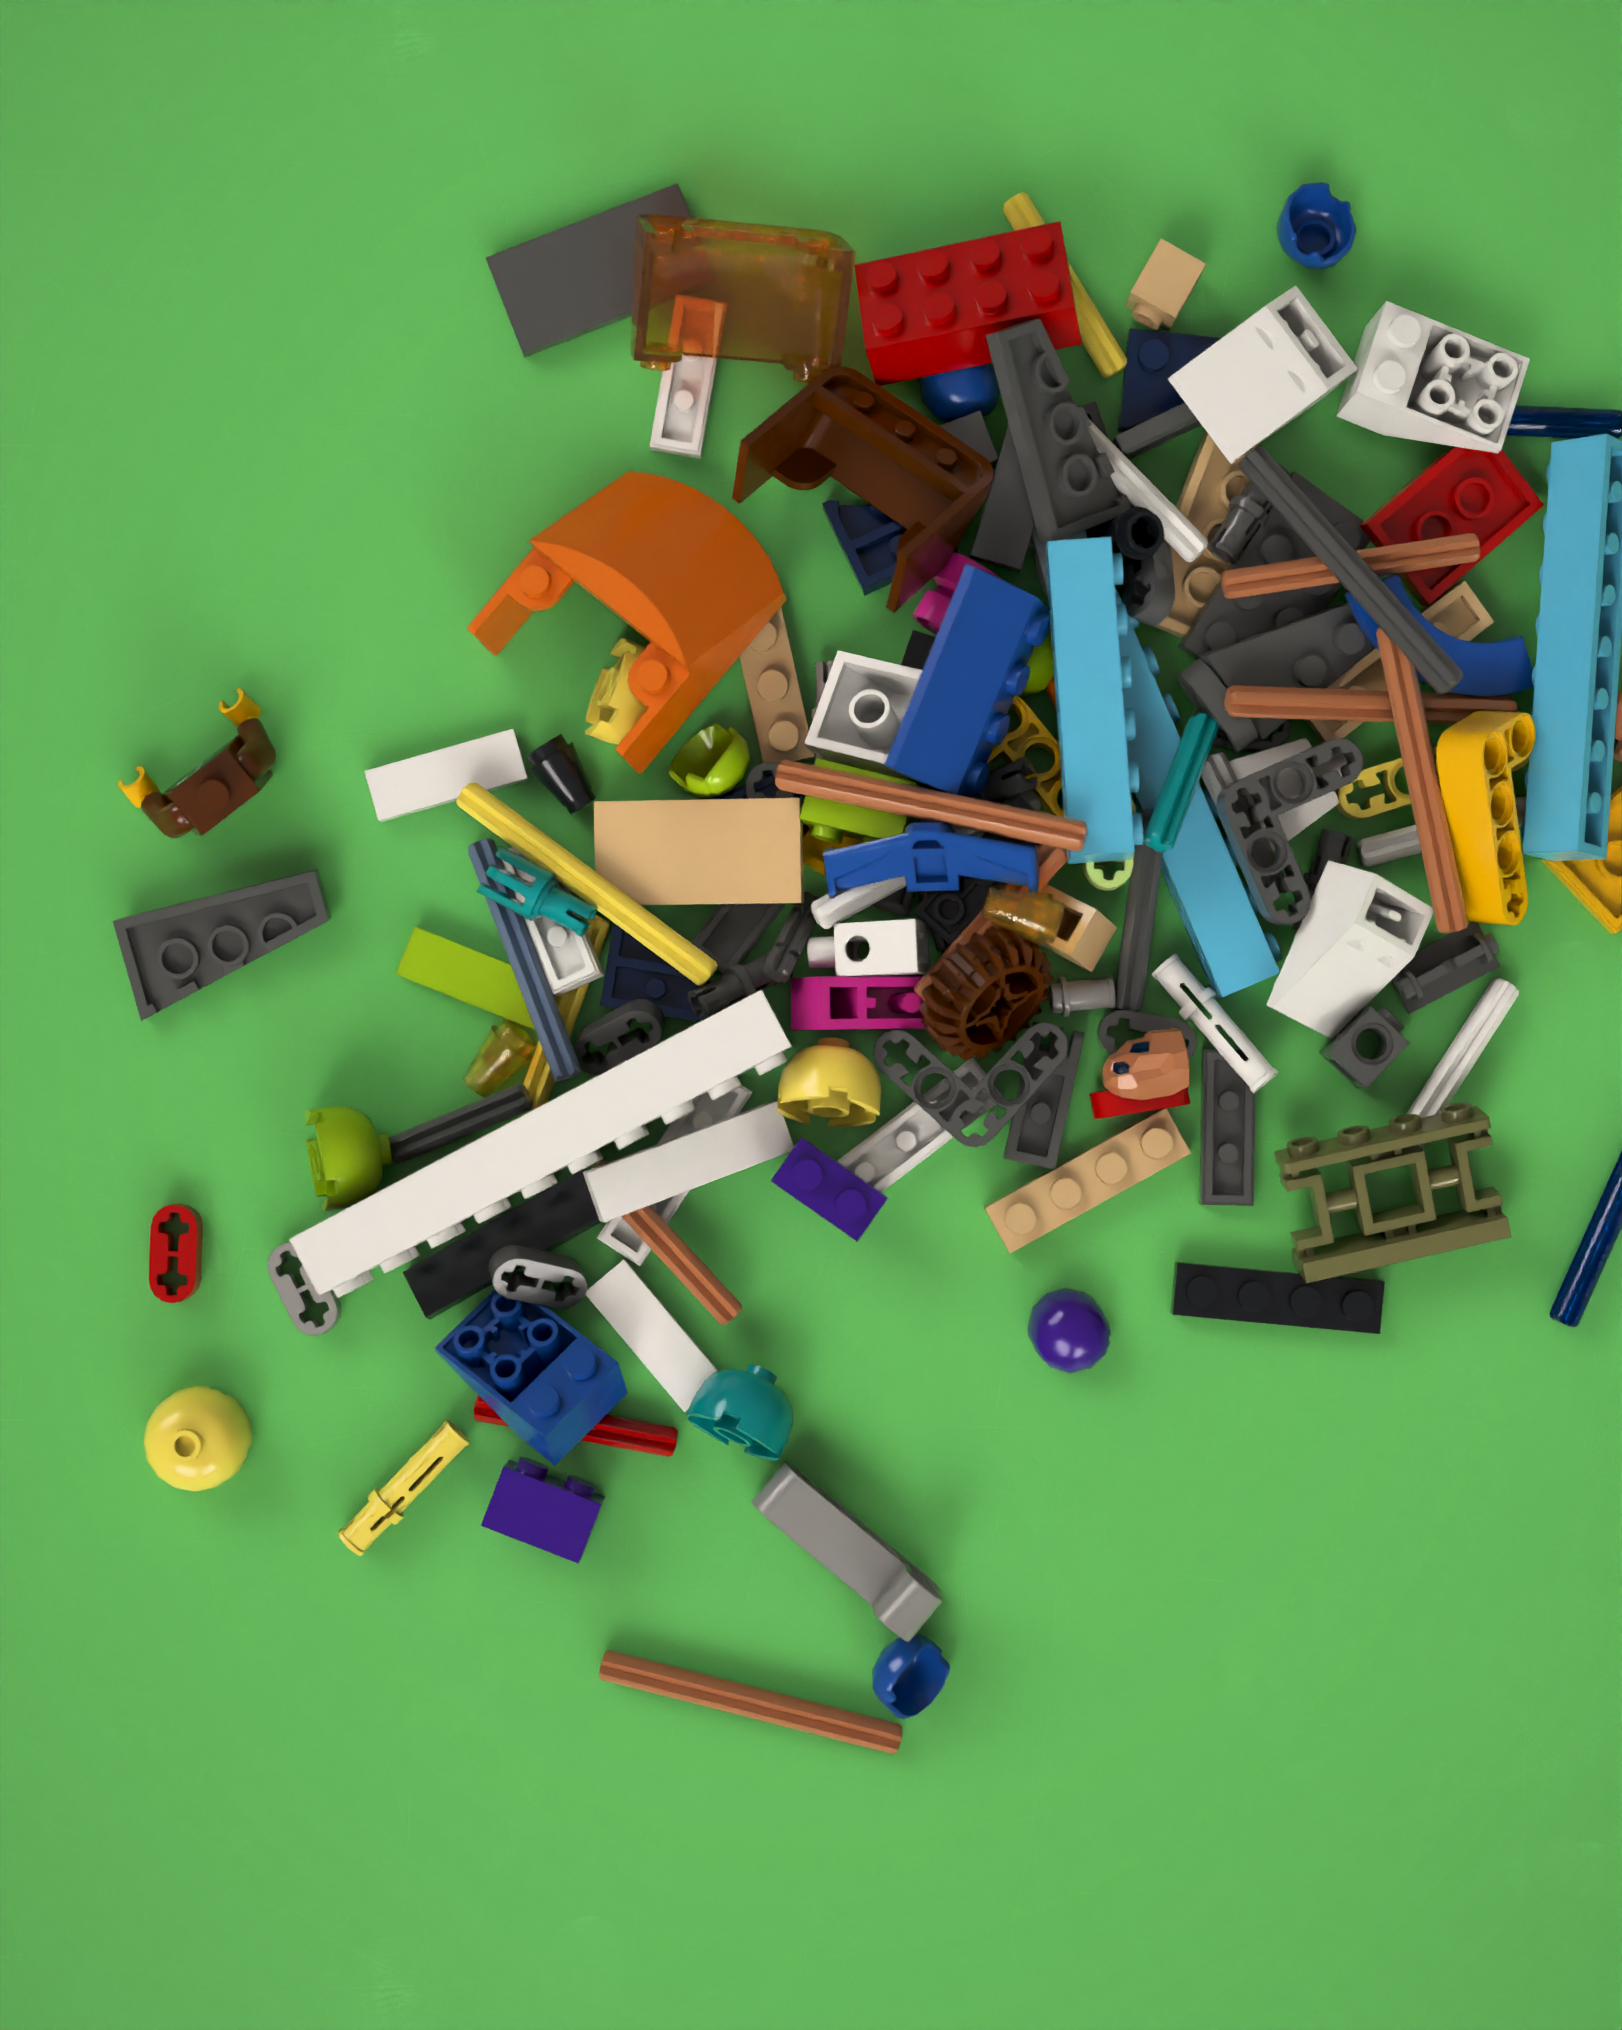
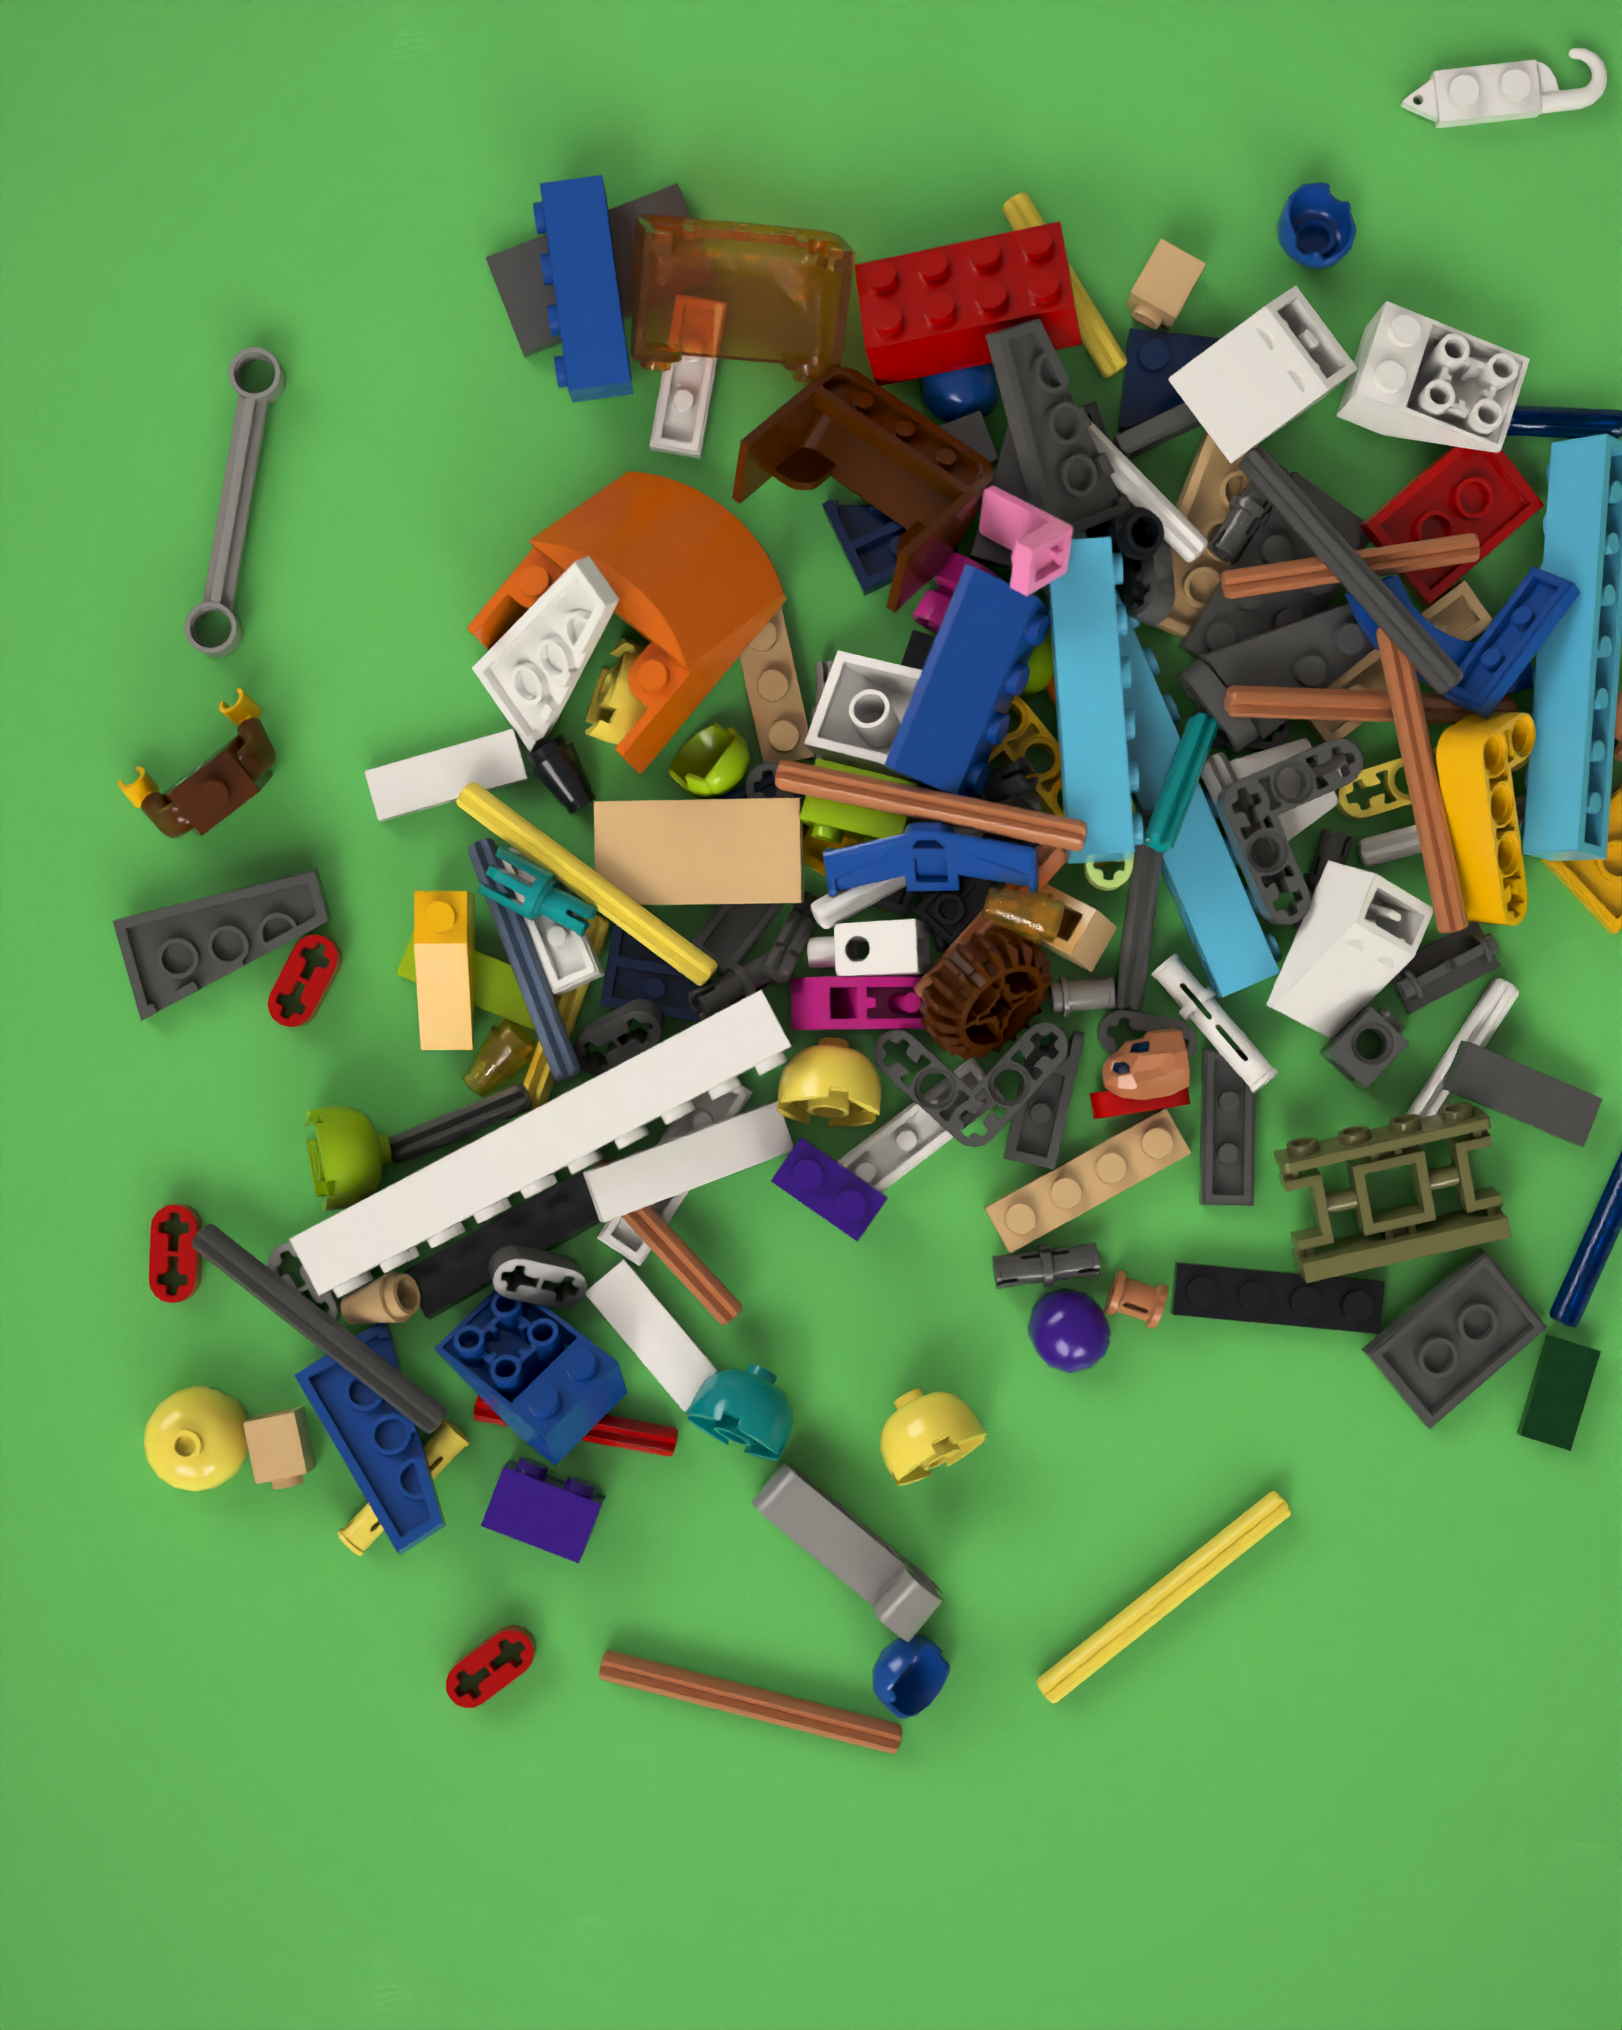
none -> light grey piece [185,347,286,658]
none -> dark grey axle [191,1224,447,1434]
none -> tan brick [243,1406,316,1490]
none -> red beam [268,934,342,1028]
none -> blue wing [294,1323,446,1554]
none -> tan cone [340,1271,420,1325]
none -> yellow slope [414,891,475,1050]
none -> red beam [446,1625,536,1708]
none -> white wing [472,556,620,753]
none -> blue brick [533,175,634,403]
none -> light yellow cylinder [880,1388,987,1486]
none -> bright pink bracket [979,485,1073,596]
none -> dark grey pin [992,1242,1100,1289]
none -> light yellow axle [1037,1491,1292,1704]
none -> nougat bush [1104,1269,1169,1330]
none -> dark grey tile [1361,1248,1548,1429]
none -> white plate [1401,48,1607,129]
none -> dark grey tile [1442,1040,1602,1147]
none -> blue tile [1443,567,1580,719]
none -> dark green tile [1517,1334,1601,1451]

